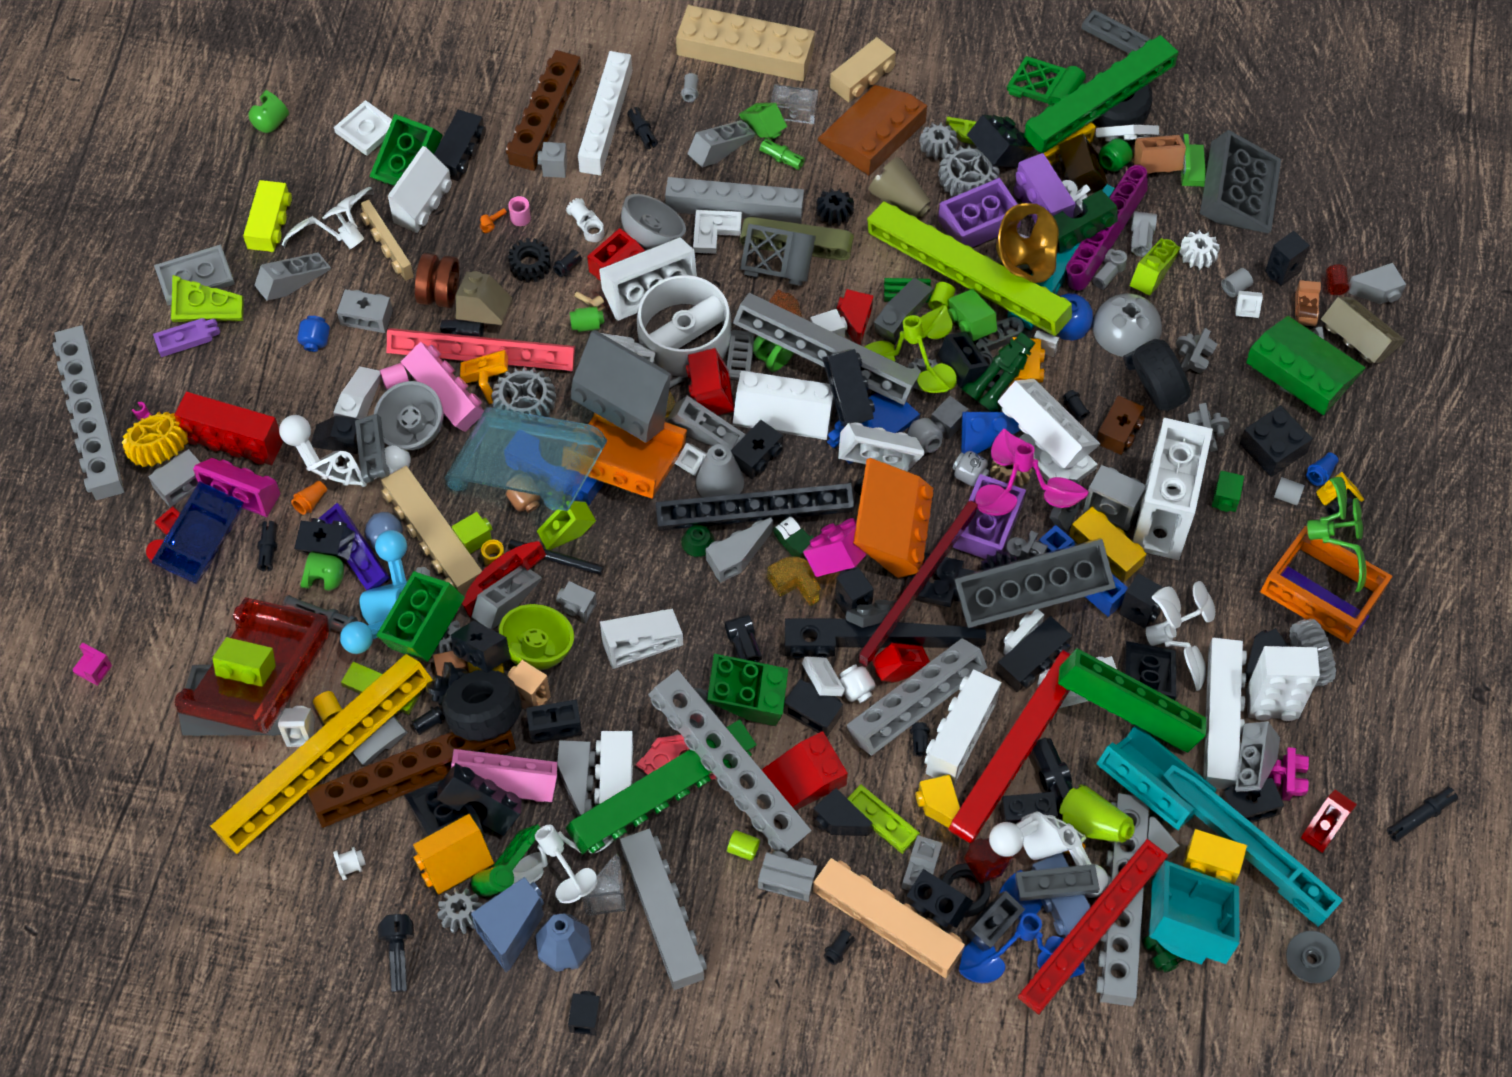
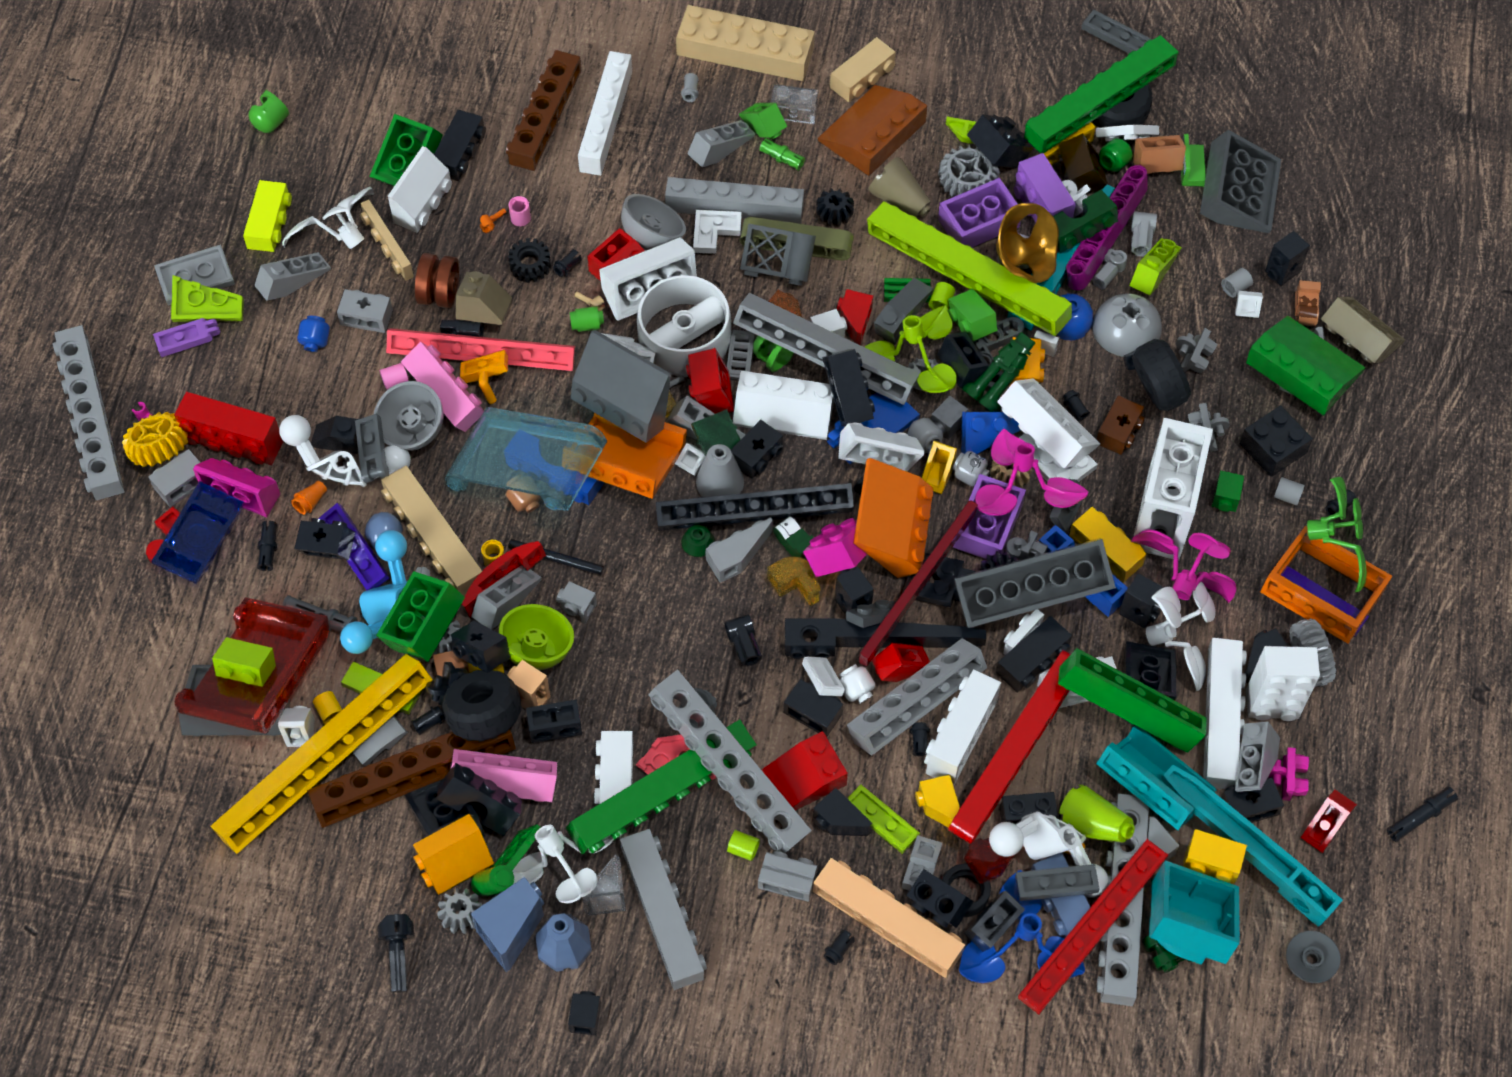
dark pink panel [73,643,112,686] -> none
bright green helmet [300,552,344,591] -> none
white slope [333,367,381,419] -> none
white brick [333,847,366,880] -> none
white plate [334,100,392,156] -> none
lime brick [452,512,493,554] -> none
light grey gear [491,366,556,428] -> none
lime slope [537,500,596,550] -> none
light grey brick [538,142,568,178] -> none
light grey slope [557,740,596,817] -> none
white connector [566,198,604,243] -> none
white wedge [600,609,683,669] -> none
black pin [627,107,658,149] -> none
green slope [706,654,789,726] -> none
light grey gear [919,122,958,161] -> none
green piece [1007,56,1086,106] -> none
black piece [1031,737,1073,816] -> none
light grey brick [1083,465,1146,531] -> none
white gear [1179,230,1220,270] -> none
blue cone [1307,452,1339,486] -> none
yellow bracket [1316,472,1364,505] -> none
clear red beam [1326,264,1349,295] -> none
light grey slope [1347,263,1406,304] -> none
none -> clear green piece [691,409,740,457]
none -> yellow slope [922,441,957,494]
none -> dark pink plant [1131,530,1237,603]

